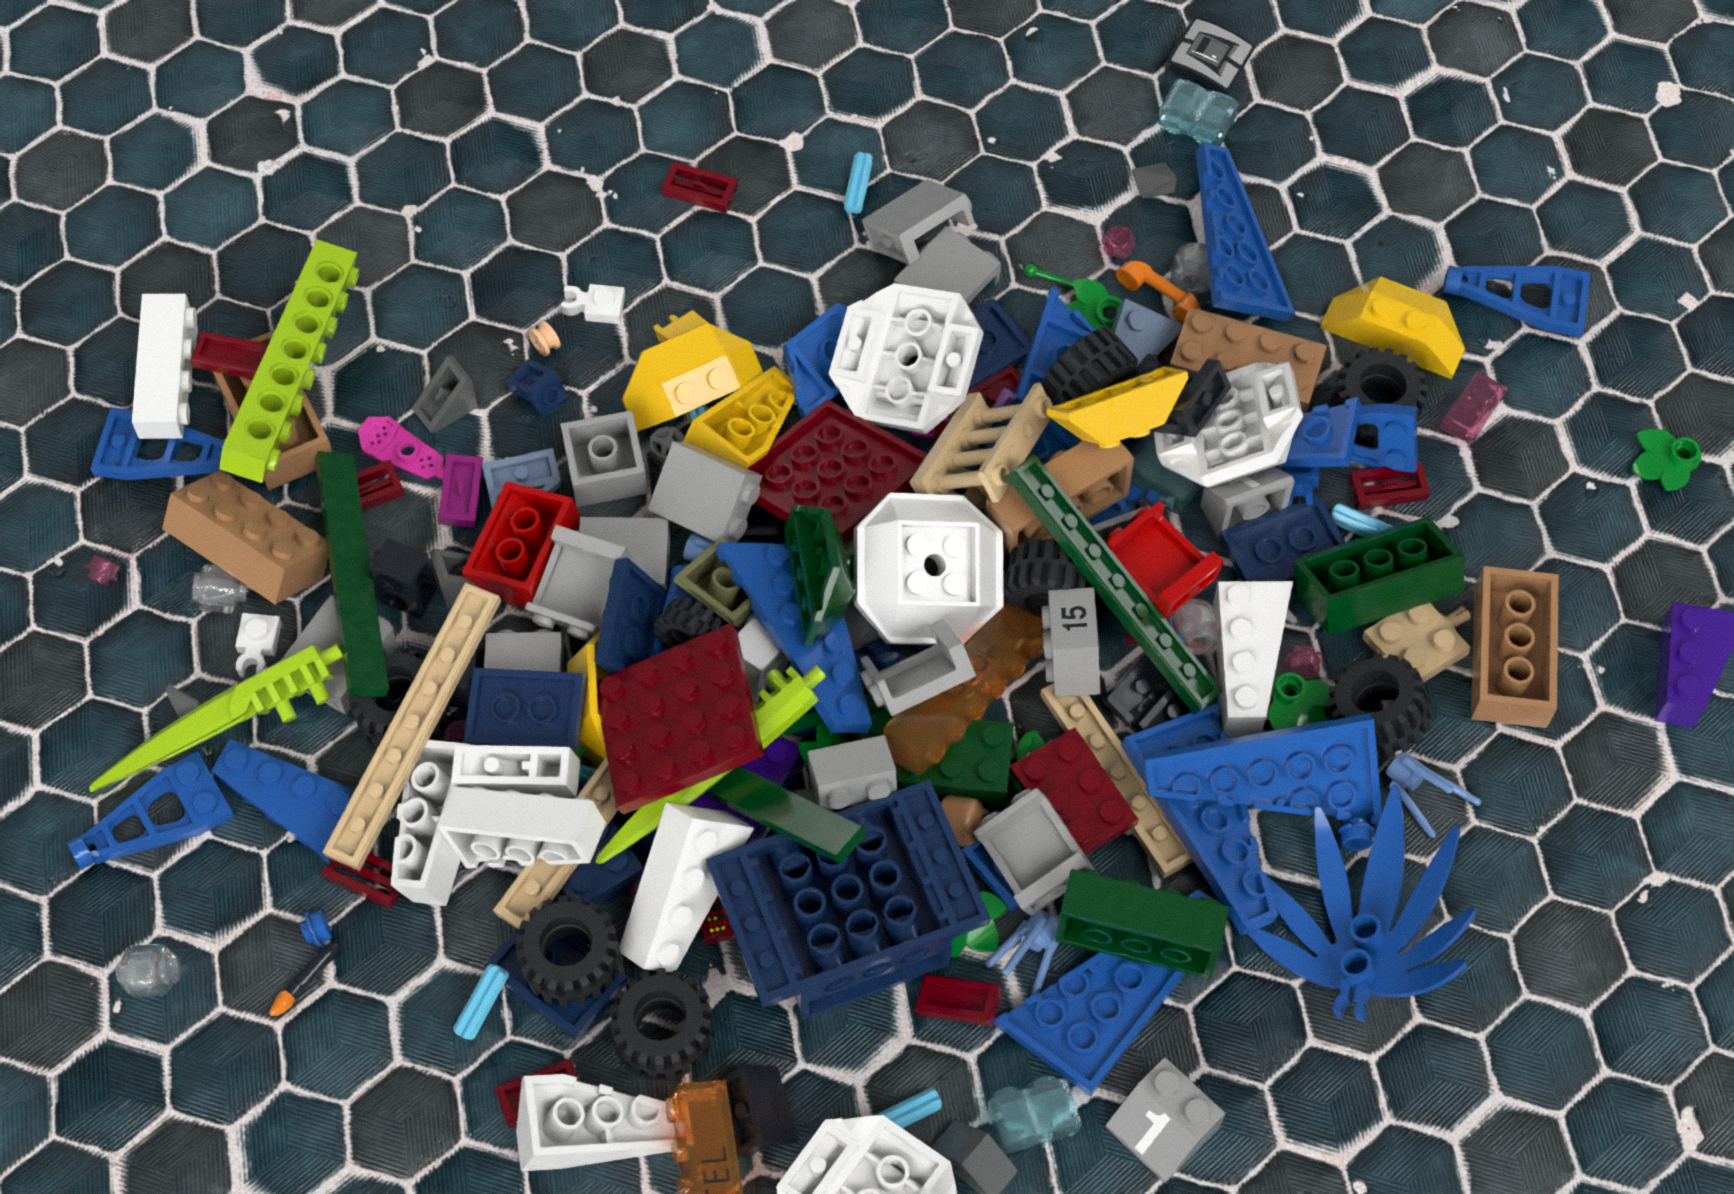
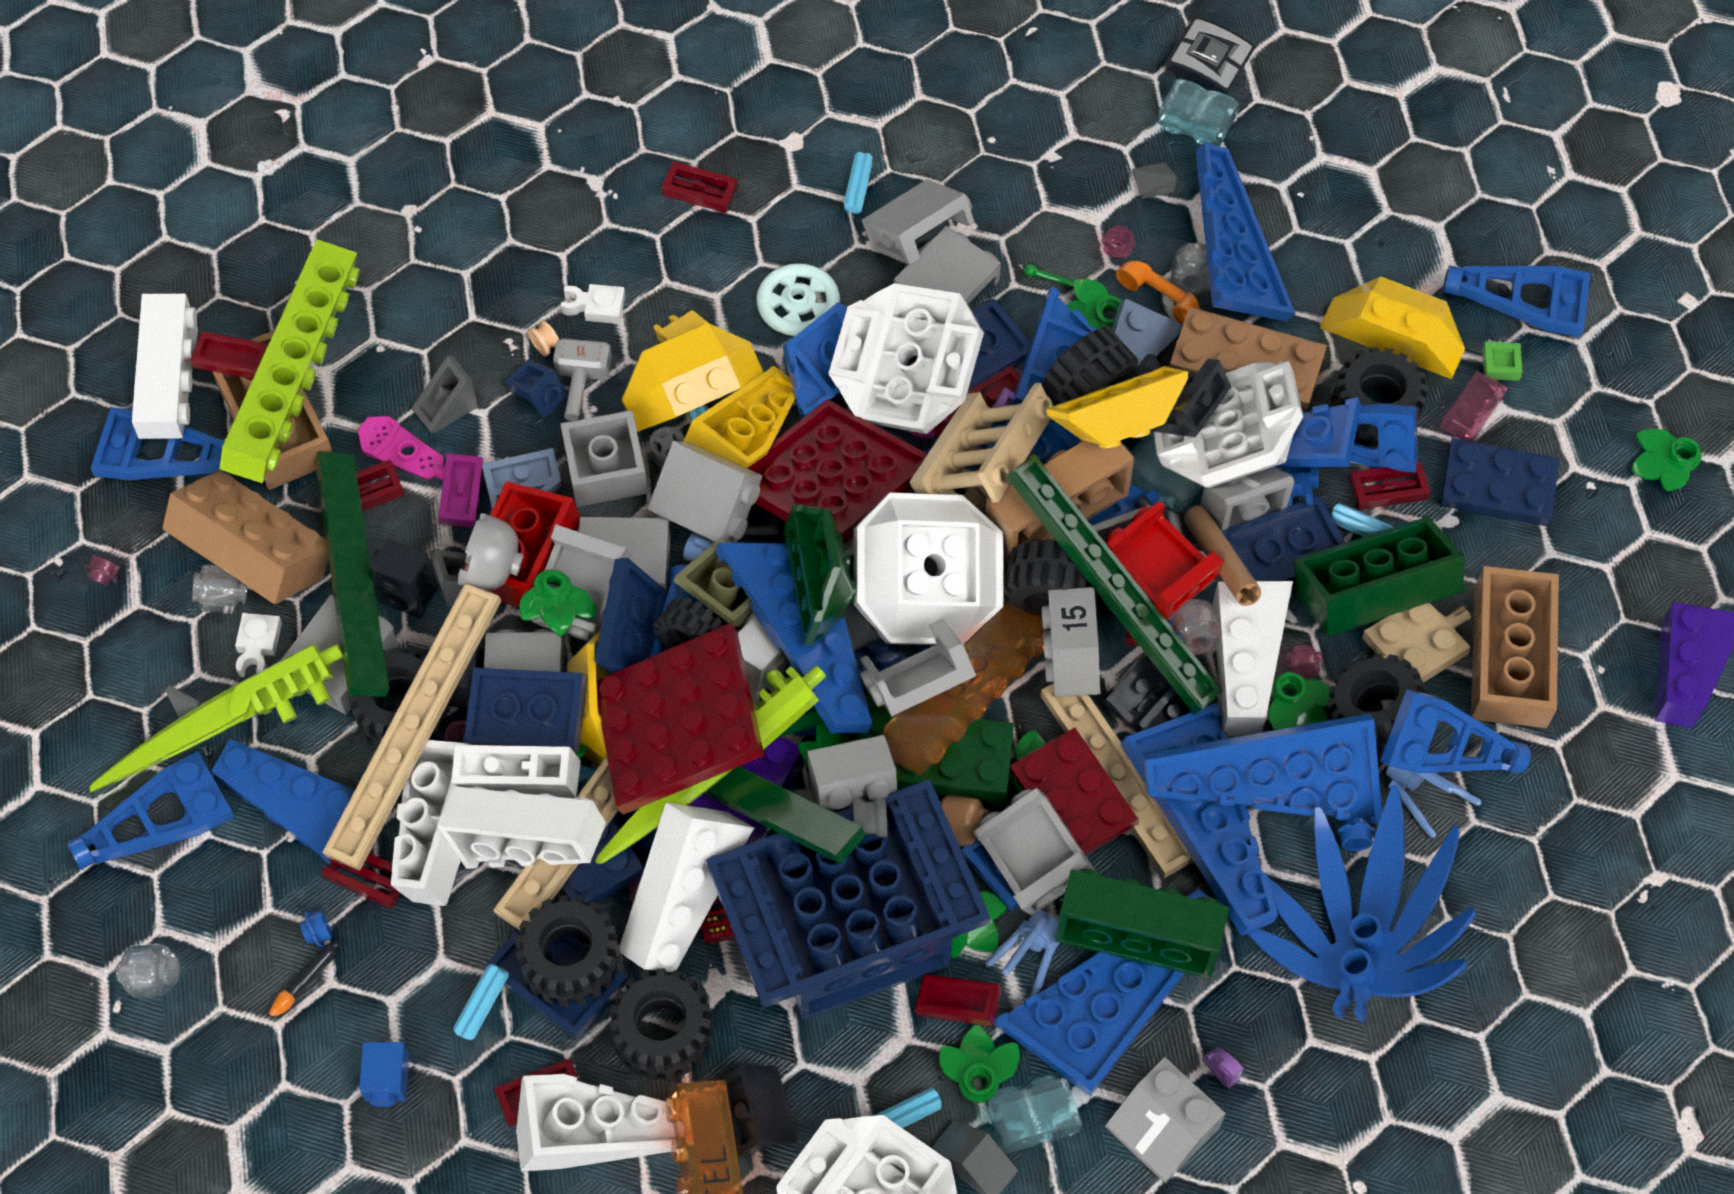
none -> blue brick [359,1042,409,1107]
none -> light grey cylinder [458,513,524,591]
none -> green plate [519,569,596,637]
none -> light grey piece [553,338,612,421]
none -> light aqua plate [756,264,840,336]
none -> dark grey wheel [852,797,887,837]
none -> green plate [939,1025,1020,1103]
none -> medium nougat piece [1184,506,1261,606]
none -> medium lavender tile [1202,1047,1244,1089]
none -> blue plate [1380,689,1531,774]
none -> dark blue plate [1440,438,1560,527]
none -> bright green plate [1482,342,1523,381]

